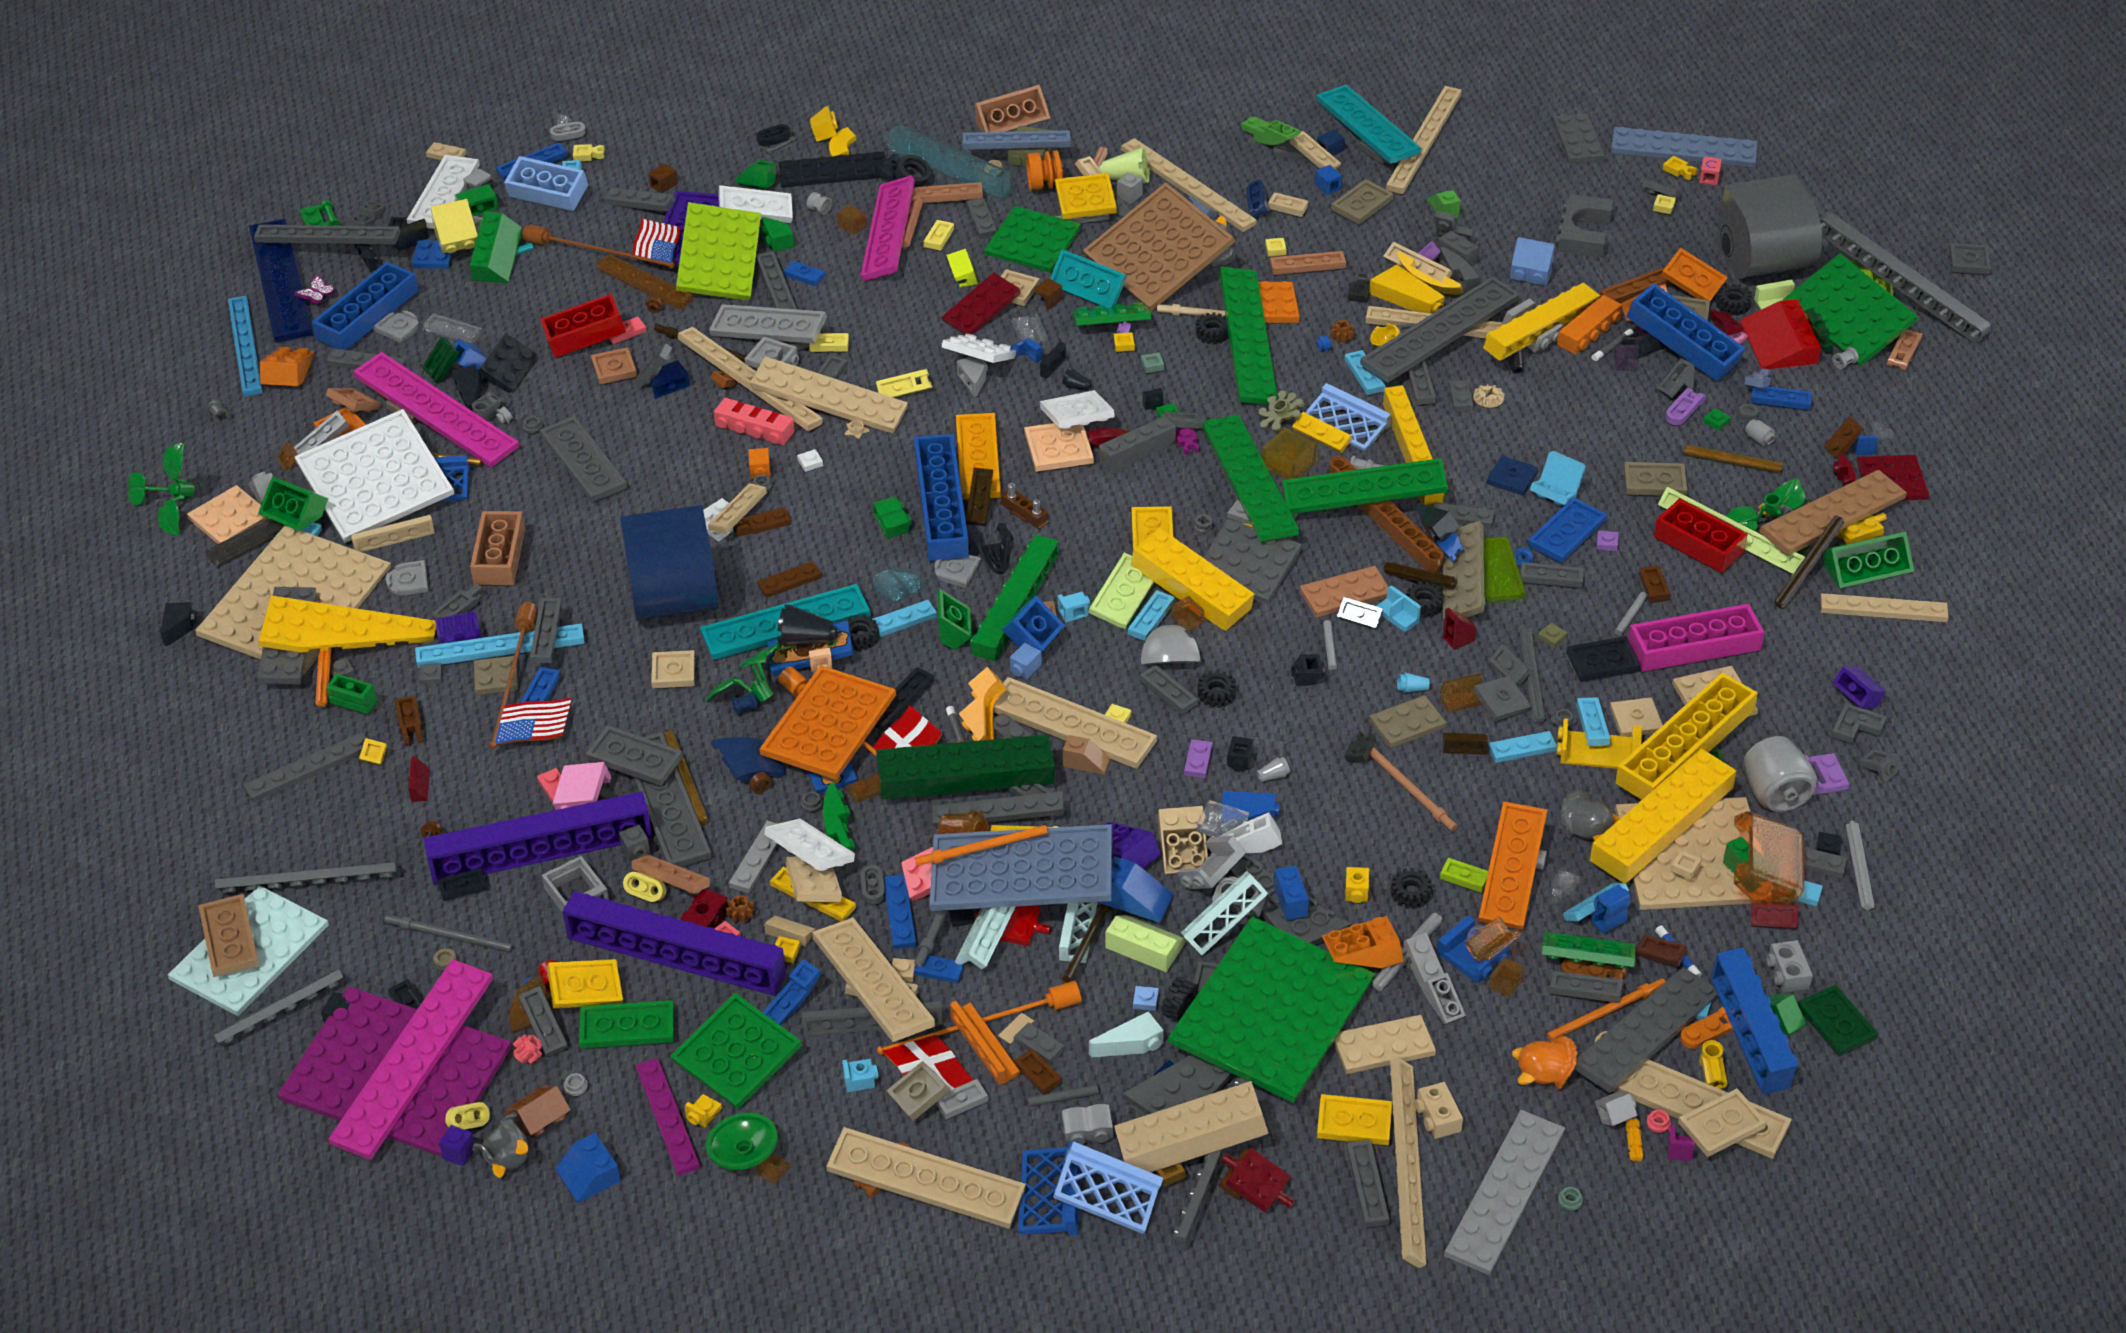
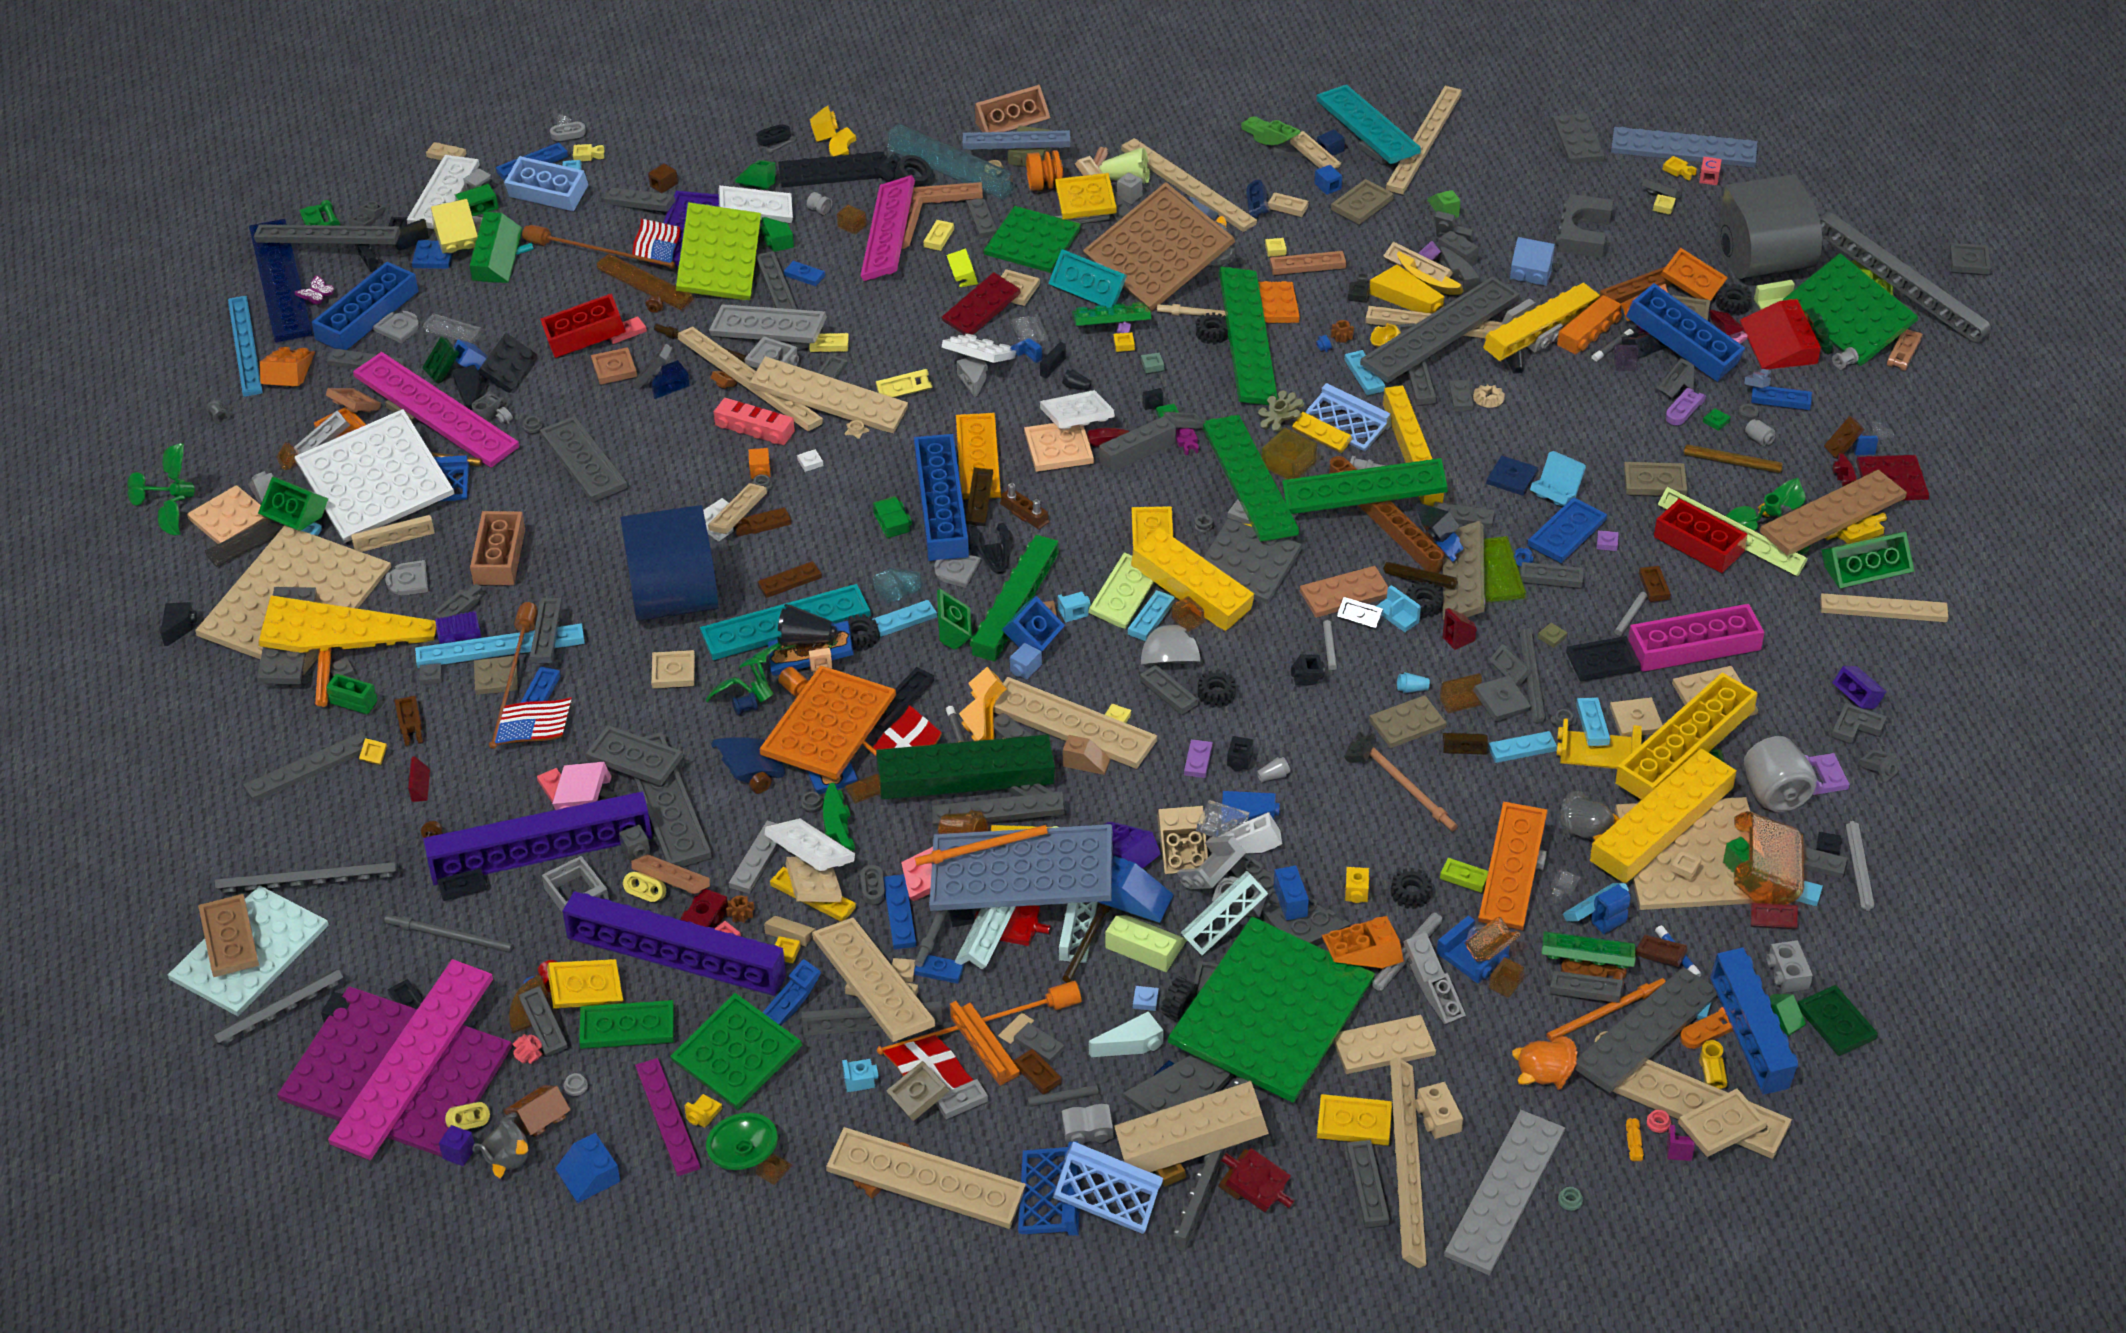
dark tan tile [433,949,457,970] -> none
pearl gold axle [663,730,708,826] -> none
reddish brown panel [1035,278,1063,310] -> none
light grey brick [1595,1091,1637,1126] -> none
dark brown axle [1774,515,1844,609] -> none

